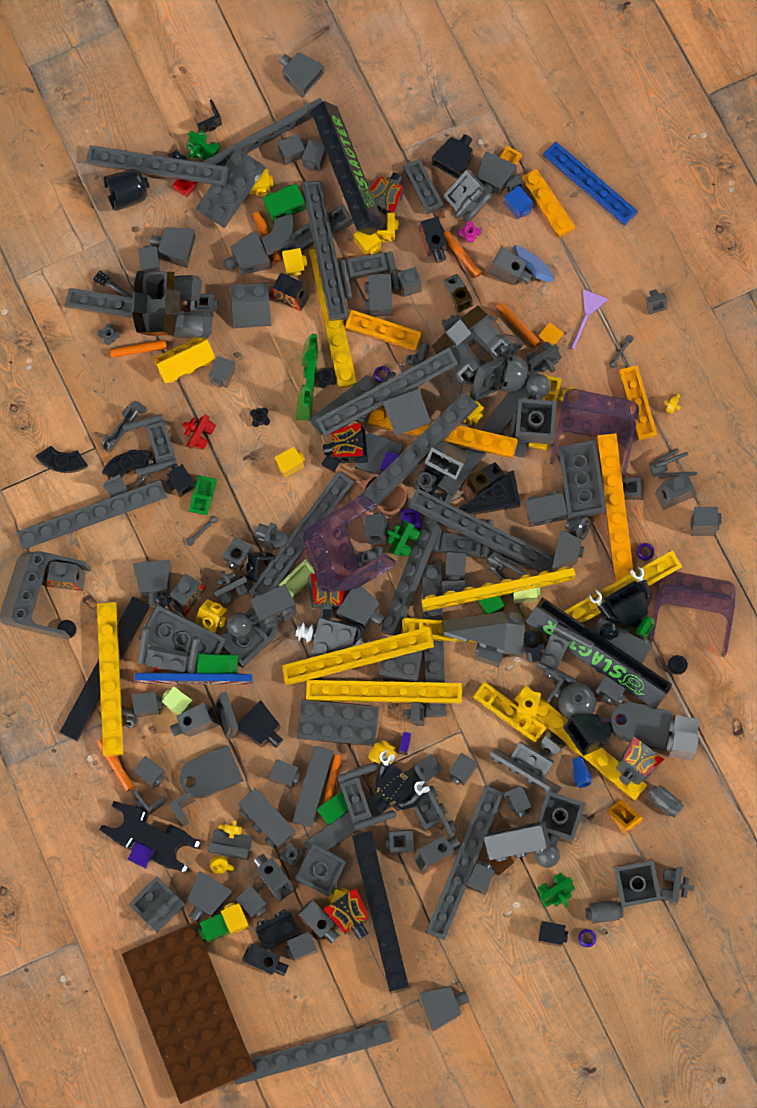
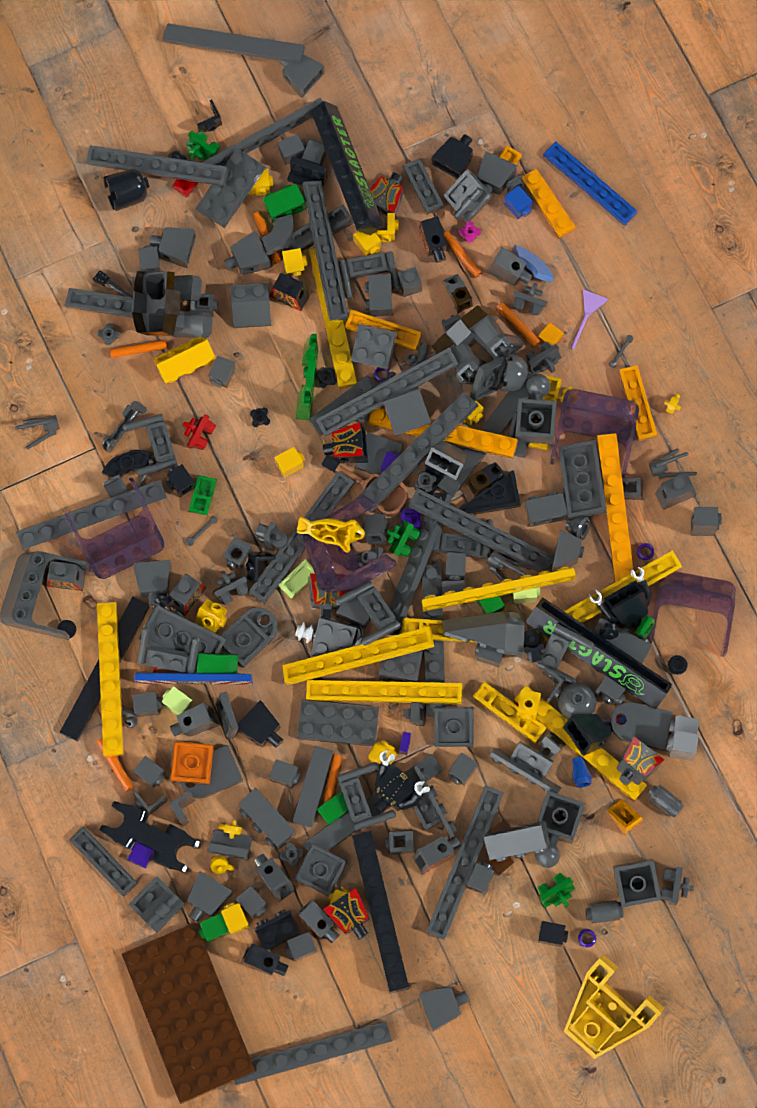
black tile [36,446,88,473] -> none
dark grey brick [227,584,297,637] -> none
dark grey brick [503,785,531,818] -> none
dark grey tile [647,289,667,315] -> none
none -> dark grey plant [15,415,60,450]
none -> clear purple windscreen [63,477,165,579]
none -> dark grey tile [69,826,138,897]
none -> dark grey tile [162,23,305,64]
none -> orange tile [170,741,214,785]
none -> black bracket [287,156,328,187]
none -> yellow animal [297,517,365,553]
none -> dark grey plate [335,581,400,646]
none -> dark grey brick [351,323,398,369]
none -> dark grey tile [434,707,474,747]
none -> dark grey hips [513,283,548,316]
none -> yellow wedge [564,954,665,1059]

